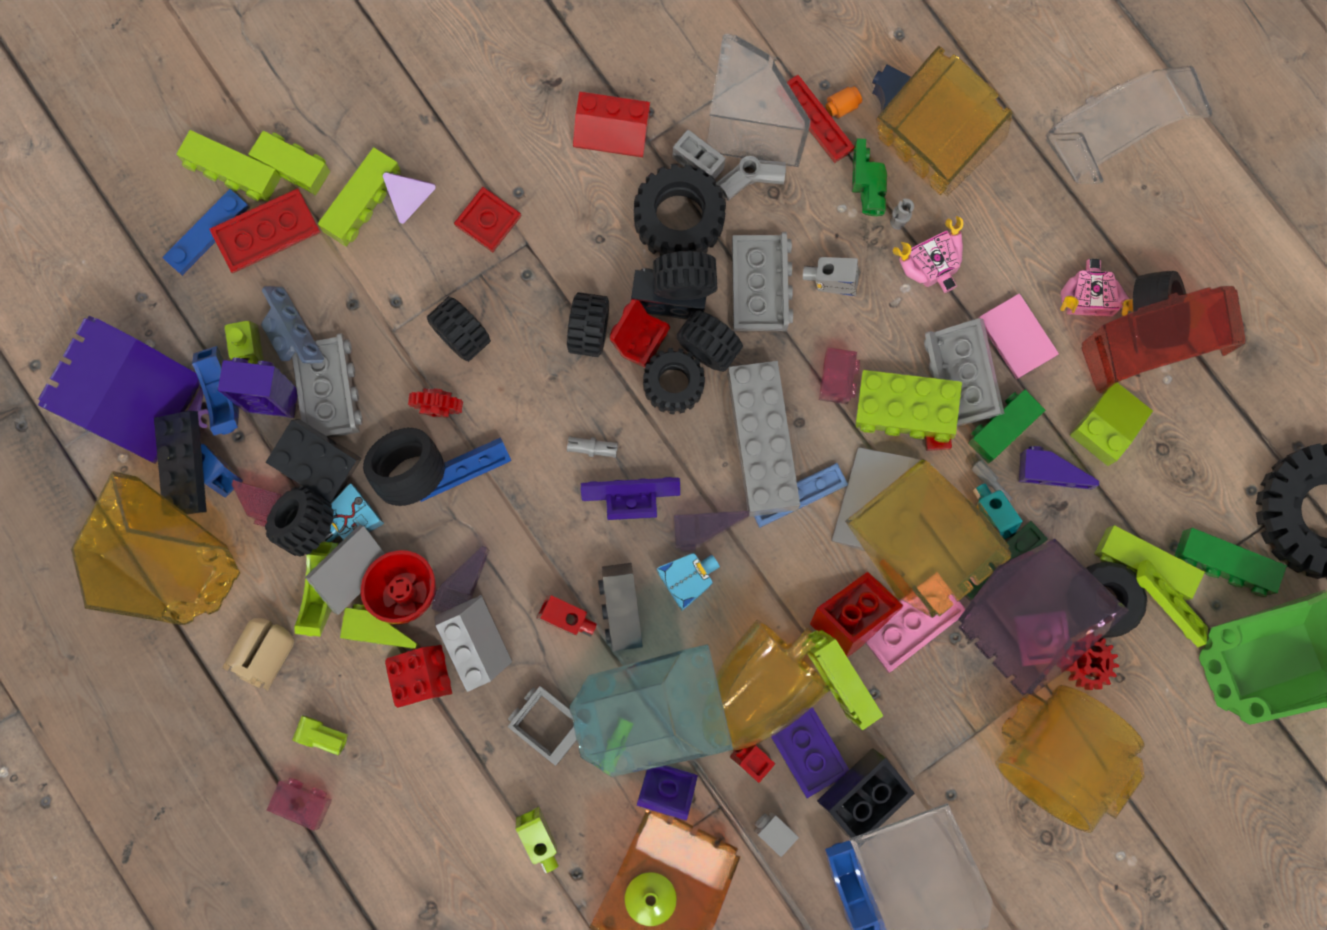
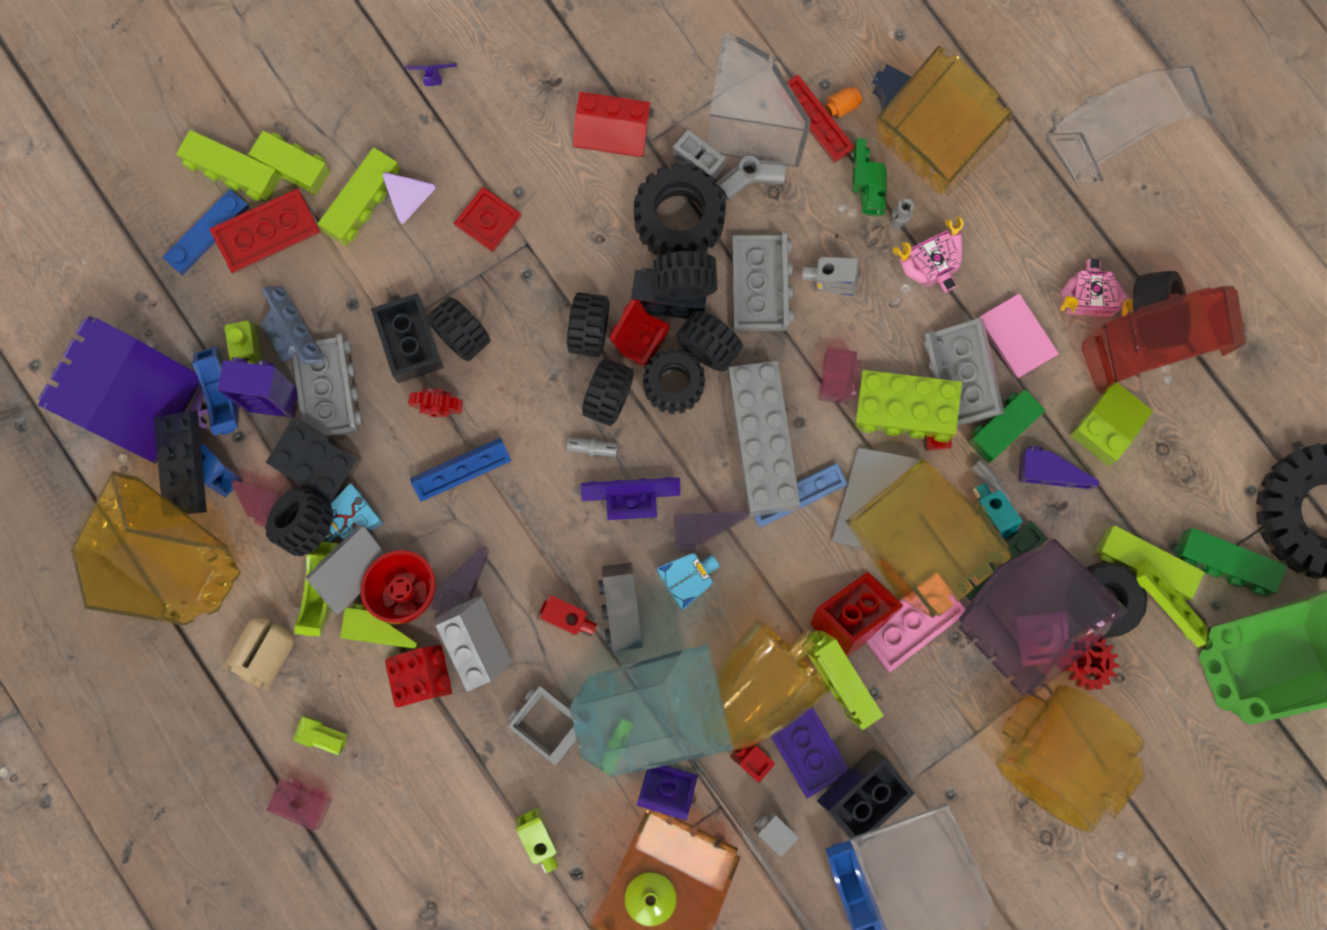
black tyre [363,427,445,506] -> none
none -> black brick [371,293,444,383]
none -> dark purple piece [405,63,457,86]
none -> black tyre [582,358,634,427]

